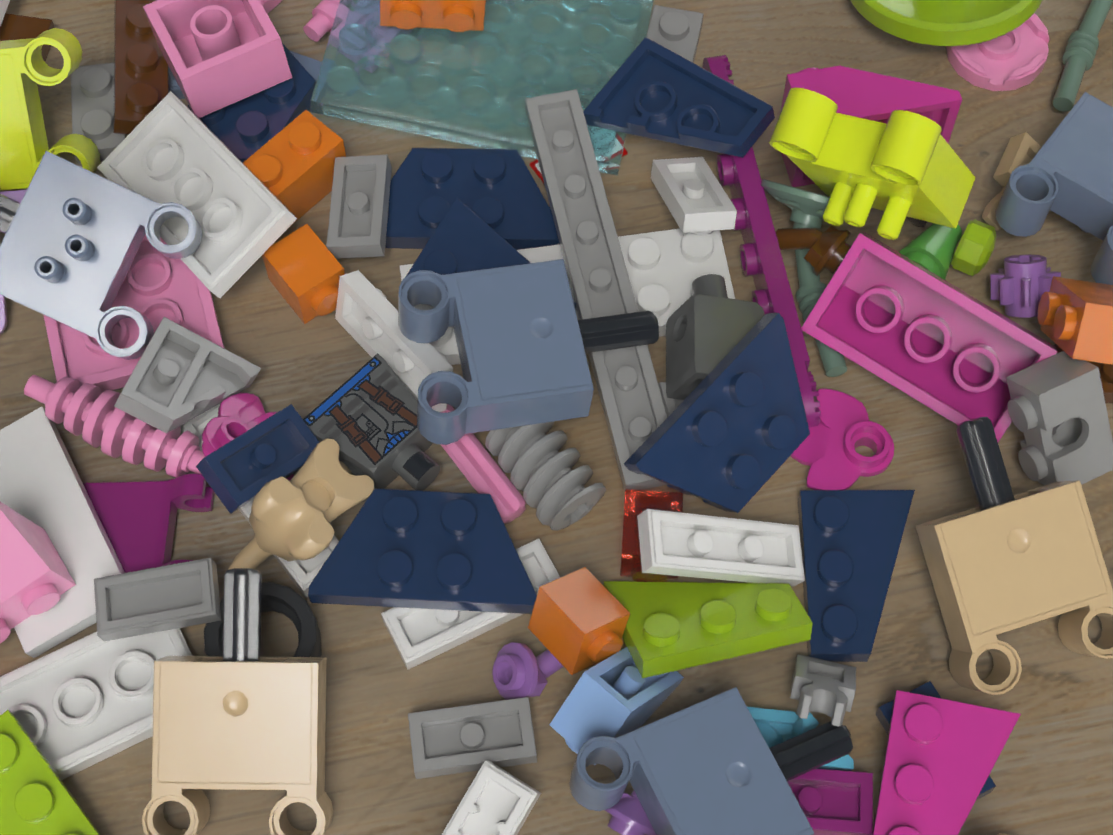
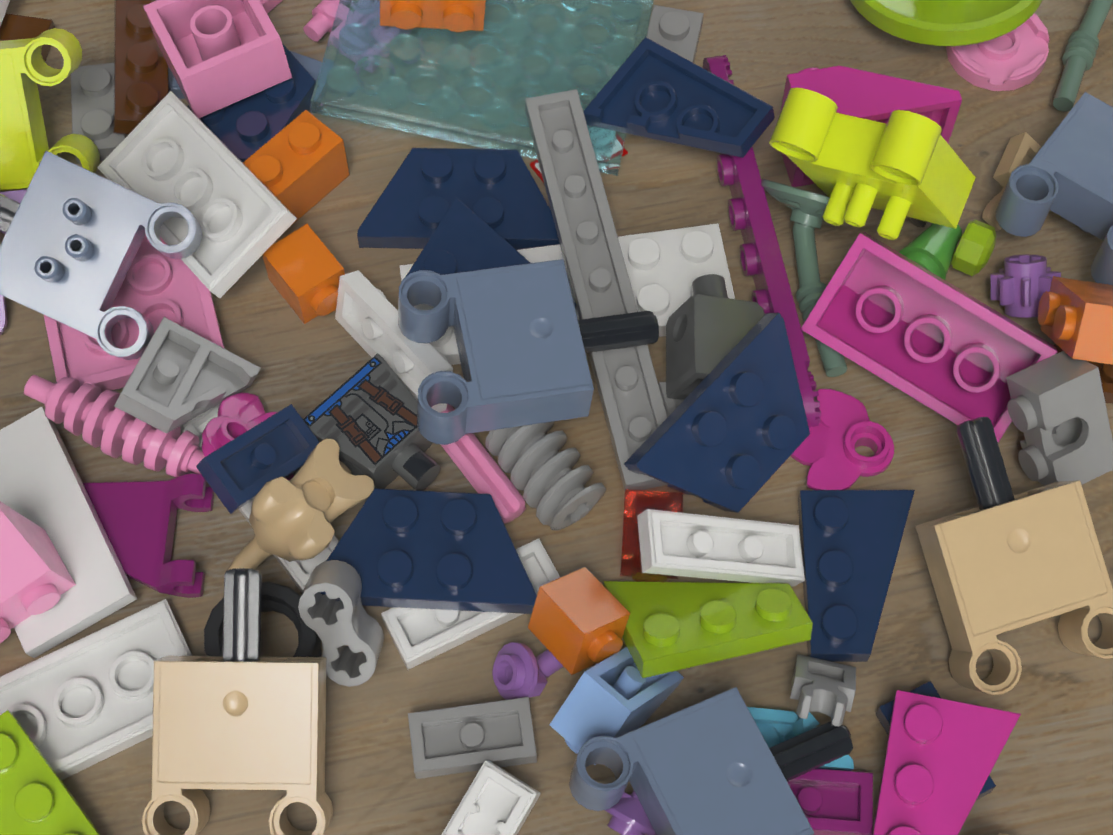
light grey tile [94,558,221,641] -> none
light grey plate [326,154,392,259] -> none
white plate [651,157,737,235] -> none
reddish brown plate [776,226,851,276] -> none
none -> light grey axle [298,560,384,687]

